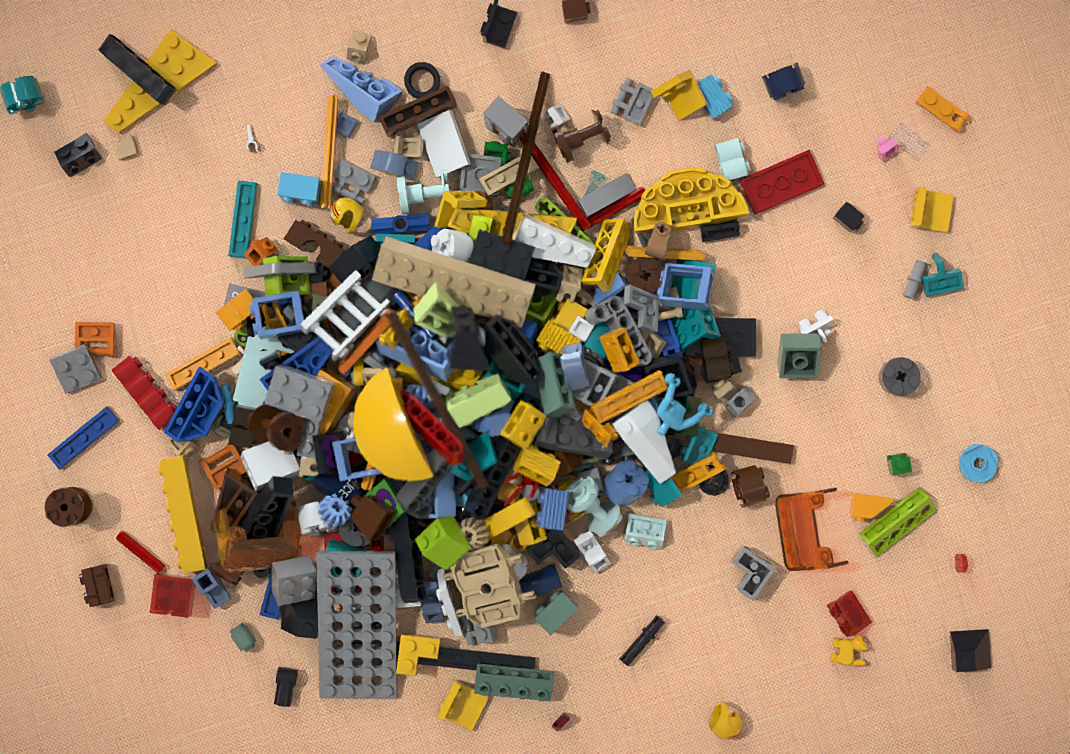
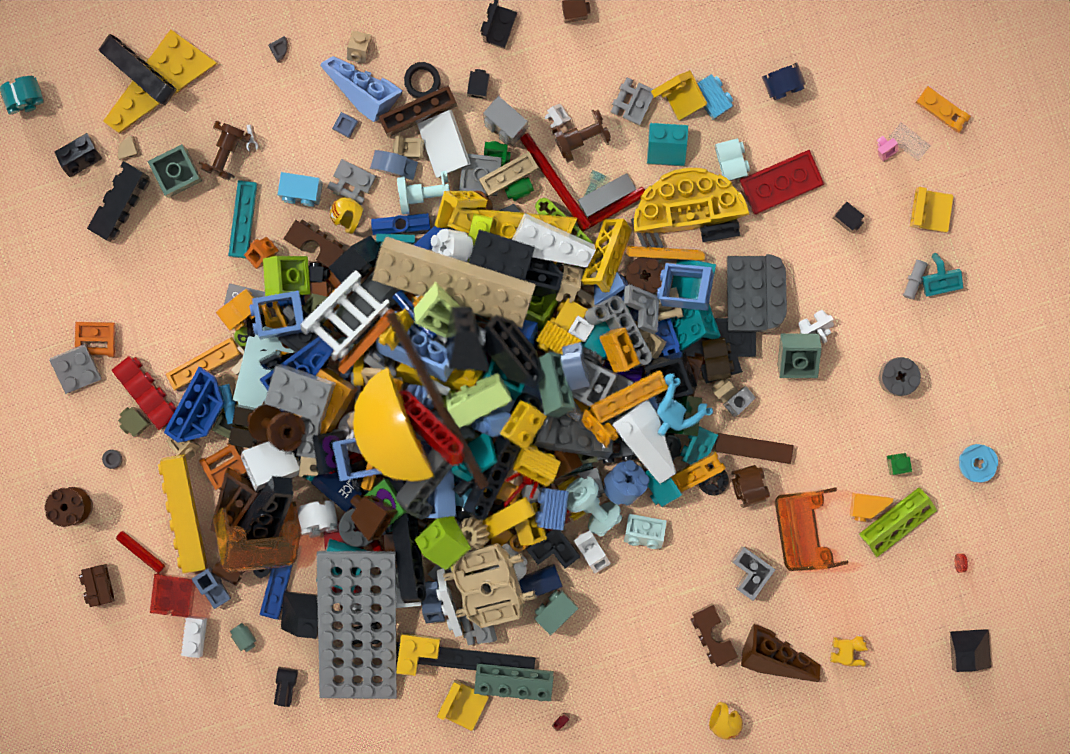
blue tile [47,406,120,470] -> none
light grey beam [244,263,316,279] -> none
light grey brick [272,555,316,606] -> none
light blue gear [318,494,352,528] -> none
light orange axle [320,95,339,209] -> none
reddish brown axle [501,71,551,246] -> none
black pin [619,615,666,667] -> none
medium nougat piece [645,222,671,260] -> none
clear red bracket [827,590,872,637] -> none
none -> black wedge [87,161,150,242]
none -> dark grey tile [102,450,122,469]
none -> olive brick [118,407,151,437]
none -> sand green brick [148,144,202,198]
none -> white brick [181,616,207,658]
none -> reddish brown piece [198,121,251,181]
none -> dark grey tile [268,36,288,63]
none -> black brick [467,69,490,99]
none -> teal slope [647,123,688,166]
none -> reddish brown arch [690,603,738,667]
none -> dark grey plate [727,254,787,332]
none -> reddish brown wedge [741,624,821,682]

